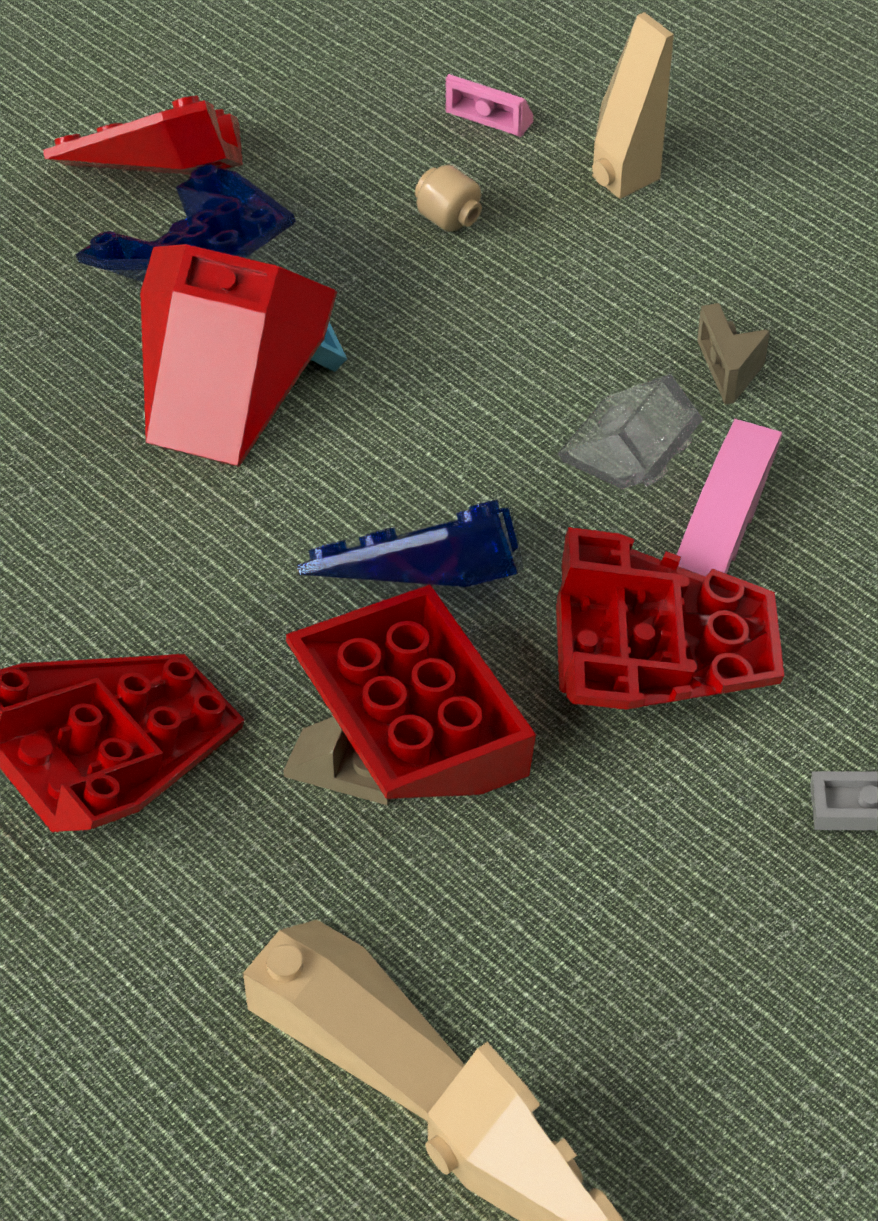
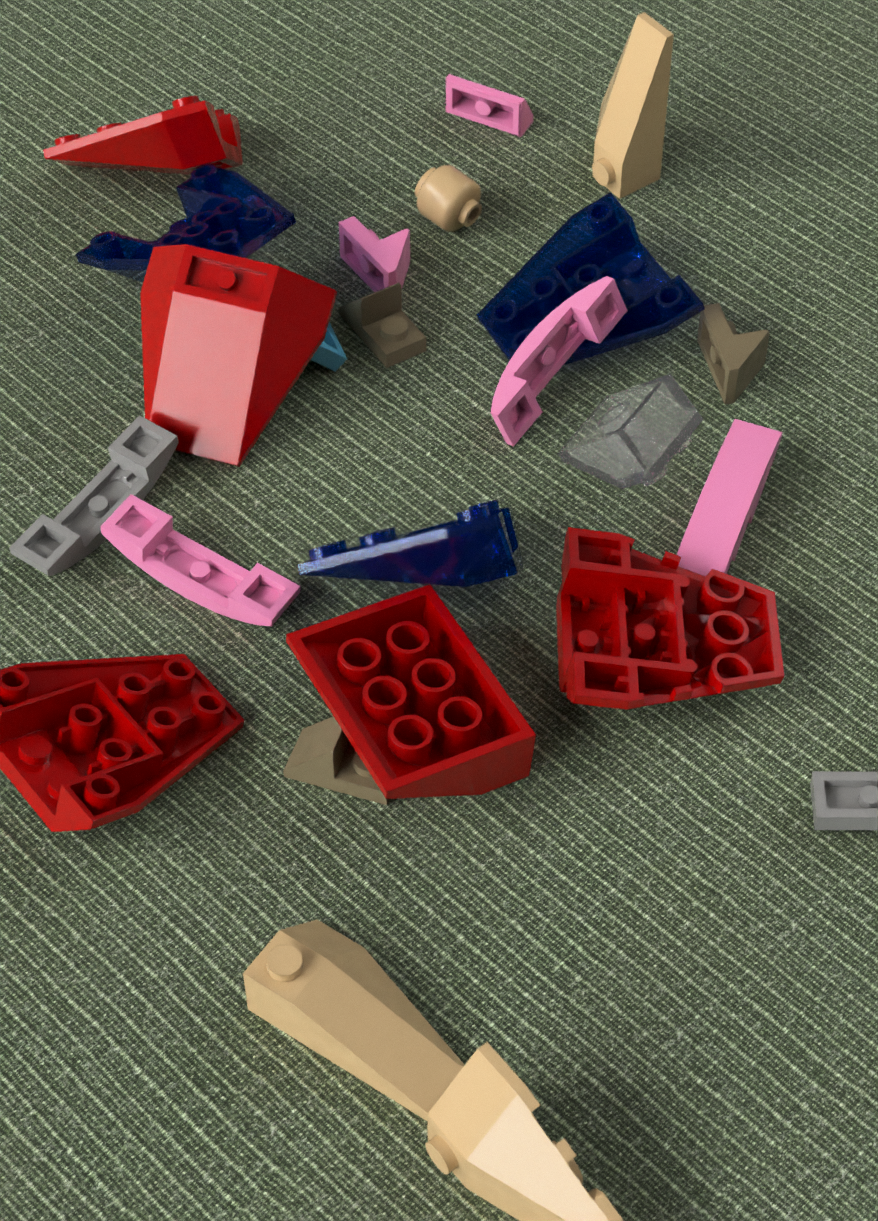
none -> light grey slope [9,415,179,576]
none -> bright pink slope [100,494,301,627]
none -> bright pink slope [339,216,410,292]
none -> dark tan slope [339,283,426,368]
none -> clear blue wedge [476,192,705,366]
none -> bright pink slope [491,276,628,447]

